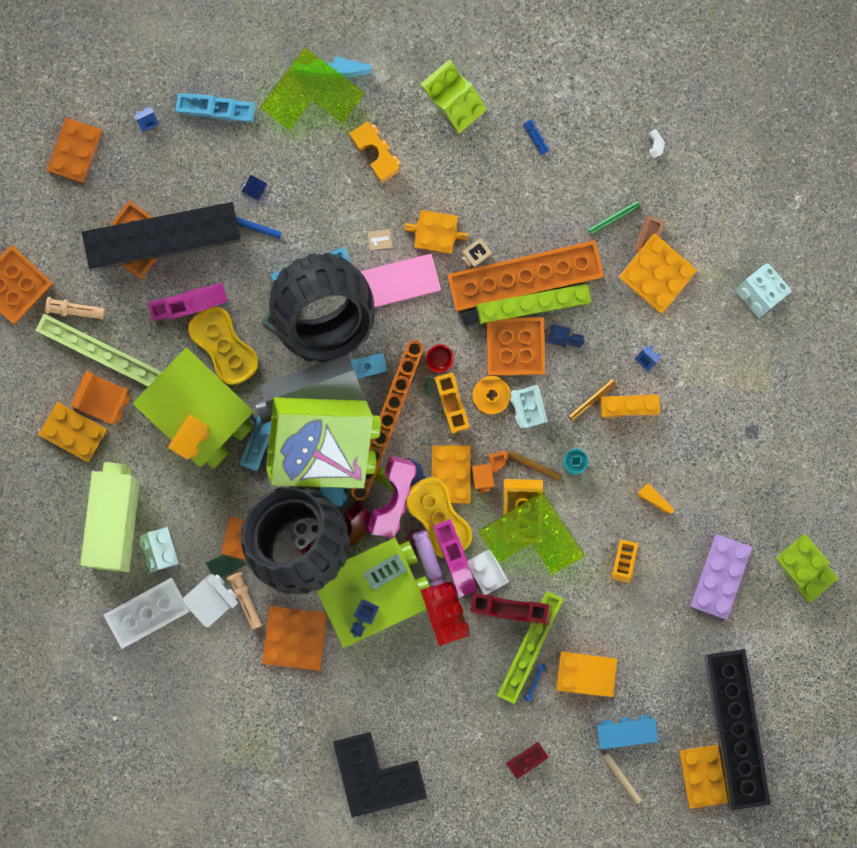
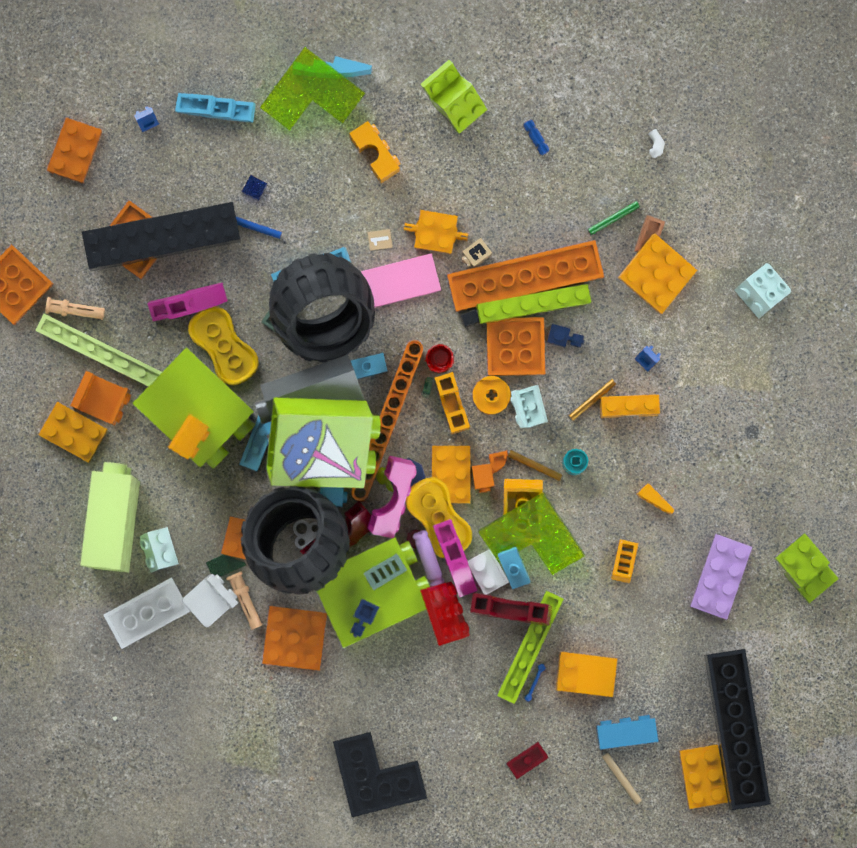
none -> medium azure plate [498,547,531,589]

